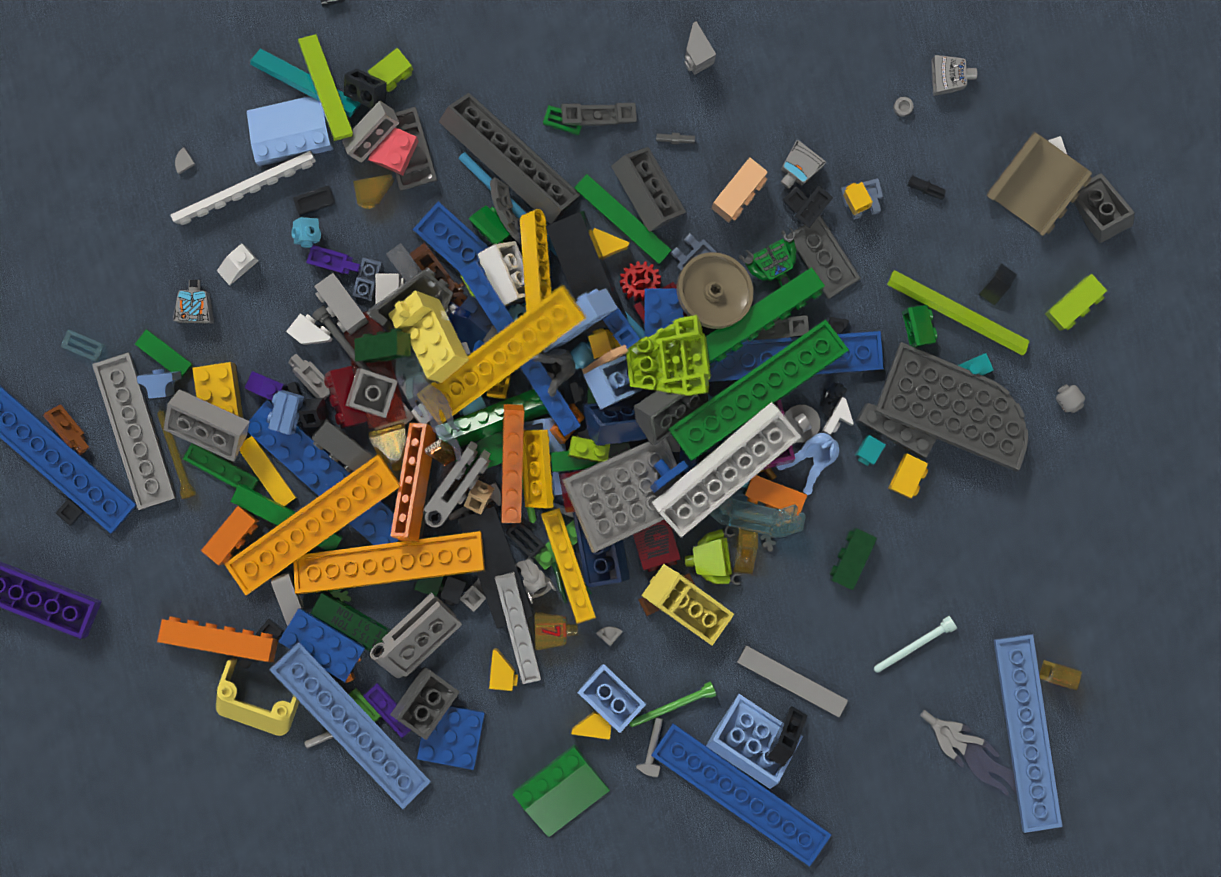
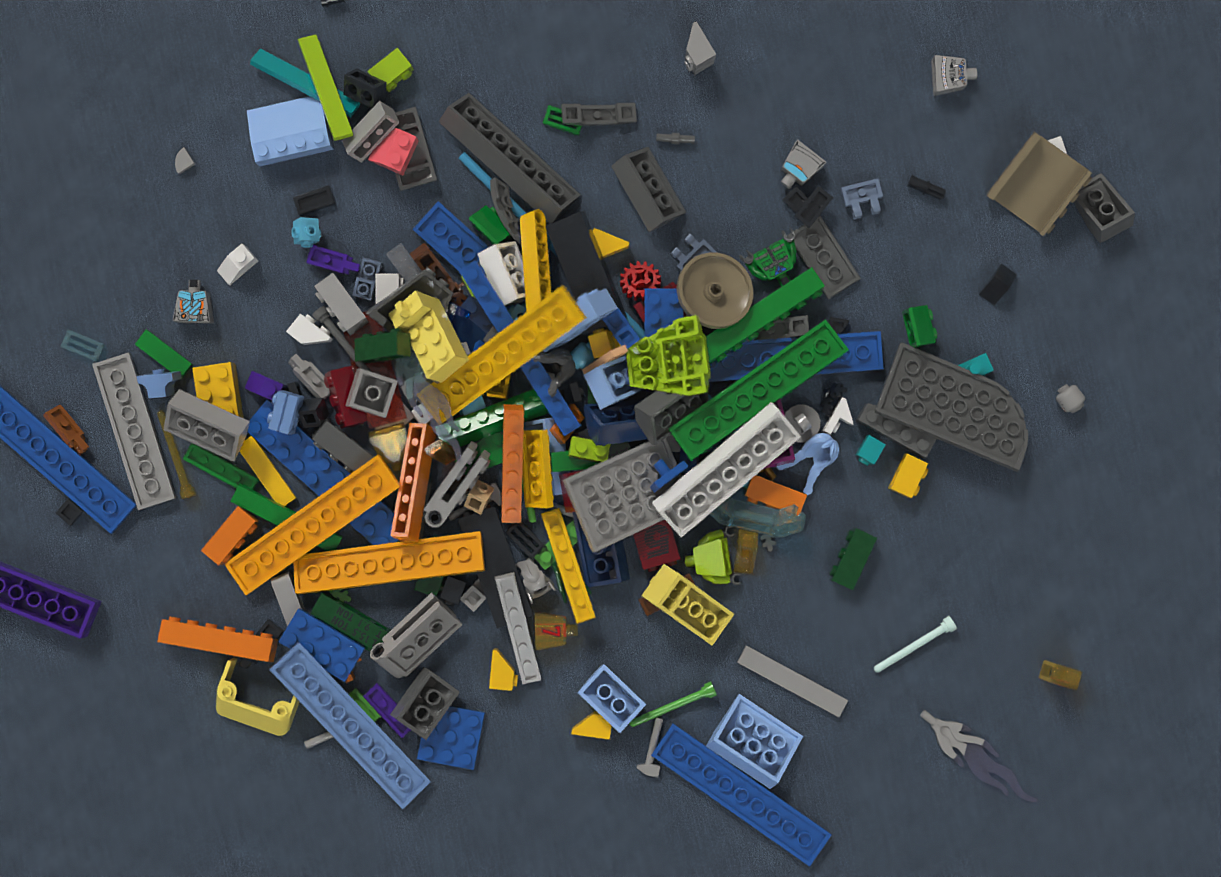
white plate [171,151,316,225] -> none
clear yellow slope [353,174,394,209] -> none
green slope [513,744,610,837] -> none
green tile [574,174,672,265] -> none
light grey tile [596,627,623,646] -> none
light nougat brick [711,158,768,222] -> none
black slope [767,706,808,767] -> none
yellow brick [843,182,873,215] -> none
lime tile [887,270,1029,356] -> none
light grey tile [893,97,913,117] -> none
medium blue plate [994,634,1062,833] -> none
lime brick [1045,274,1107,331] -> none

